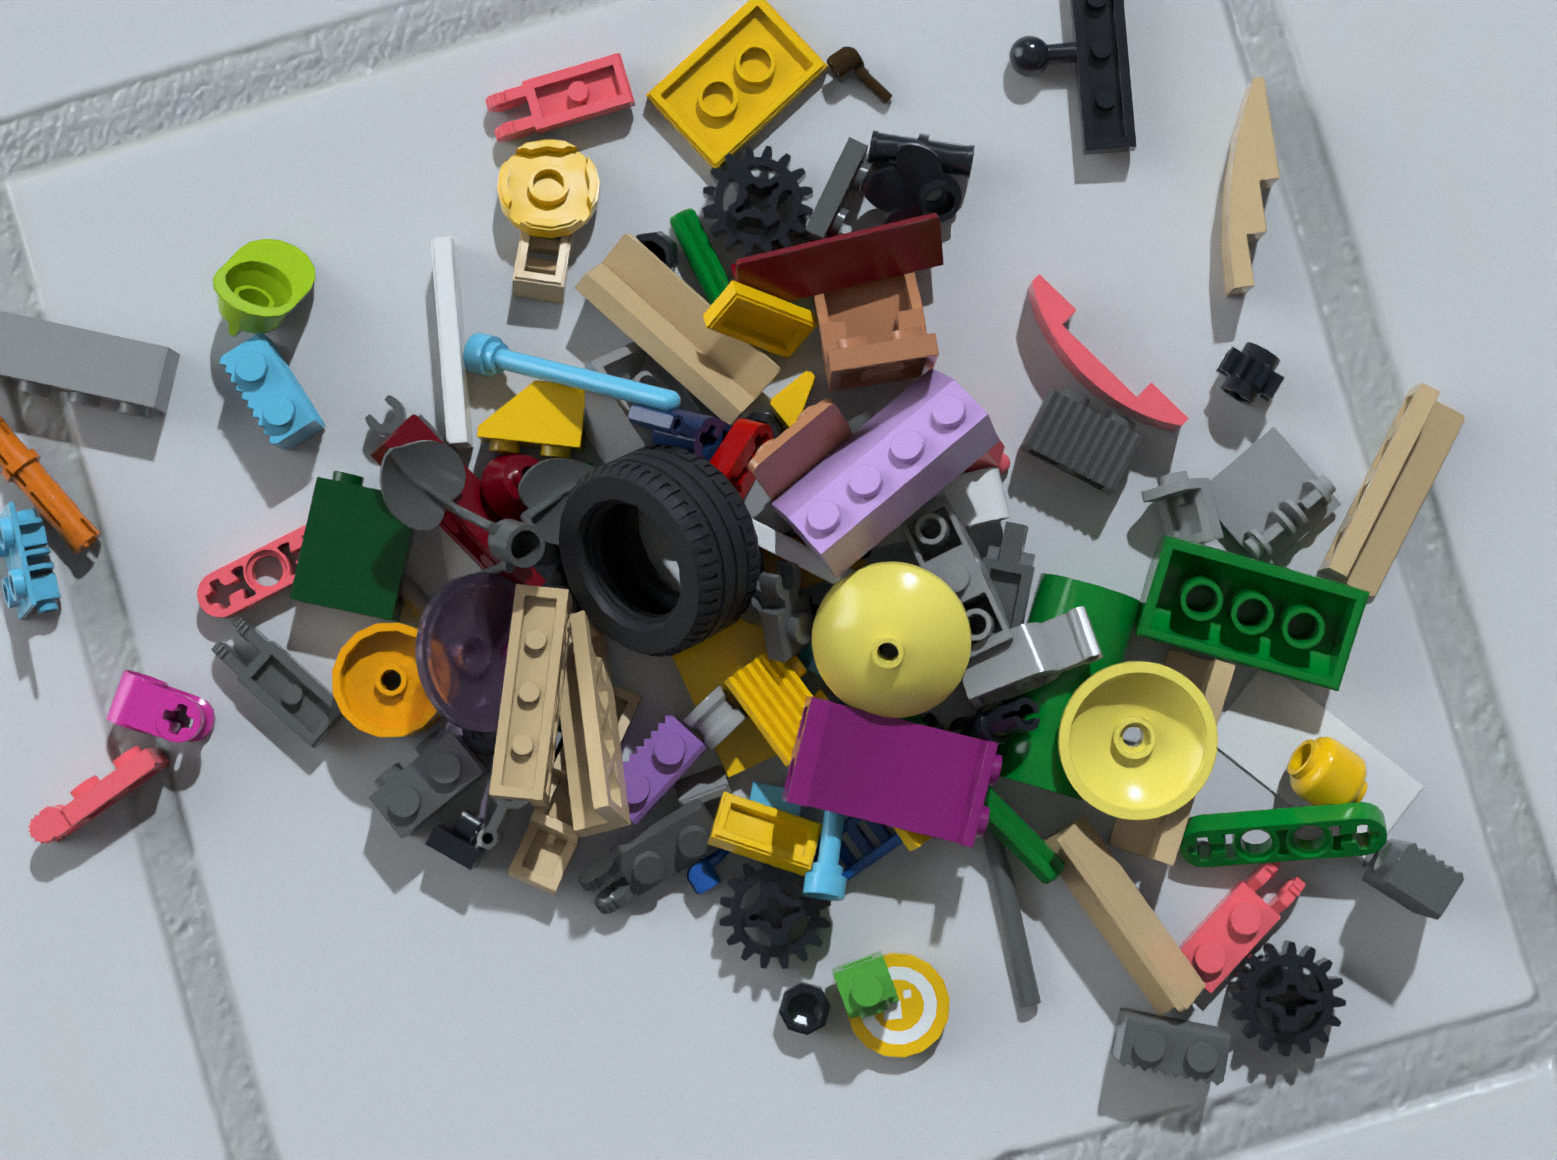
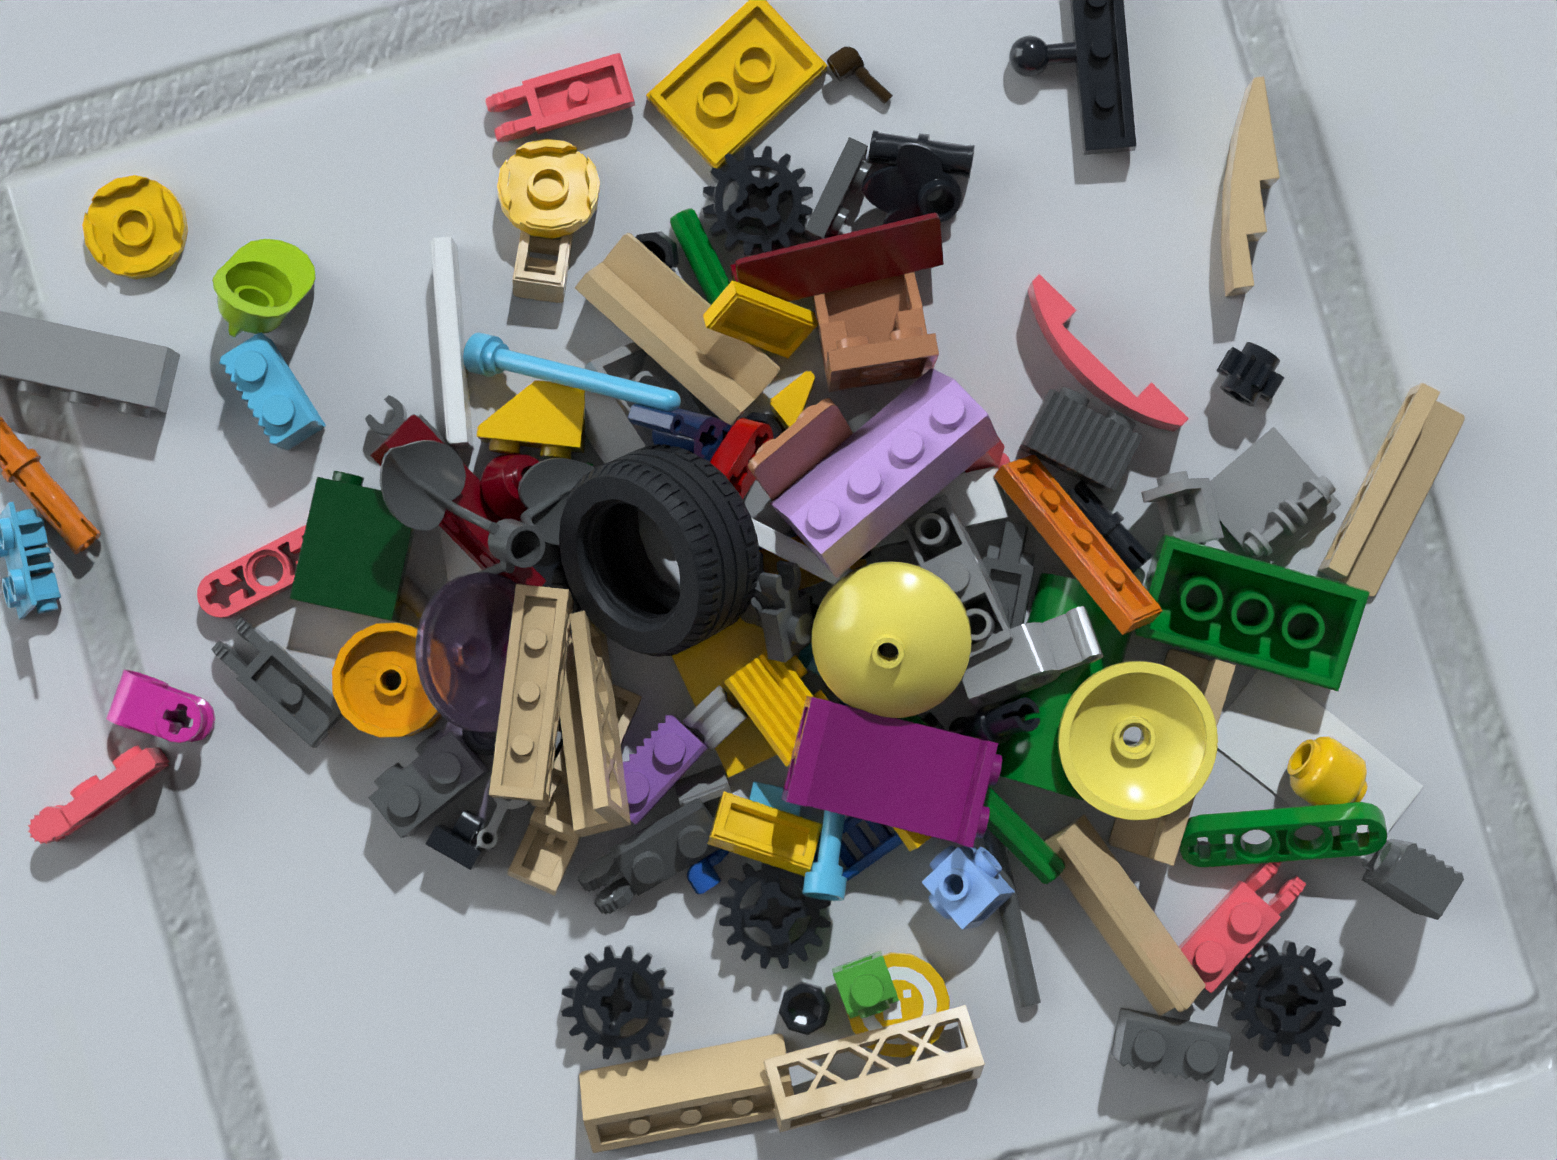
none -> yellow tile [82,175,188,280]
none -> black gear [561,945,675,1060]
none -> tan panel [579,1033,795,1153]
none -> tan fence [764,1005,985,1133]
none -> light blue brick [922,845,1015,930]
none -> orange tile [993,454,1163,635]
none -> black pin [1067,480,1153,574]

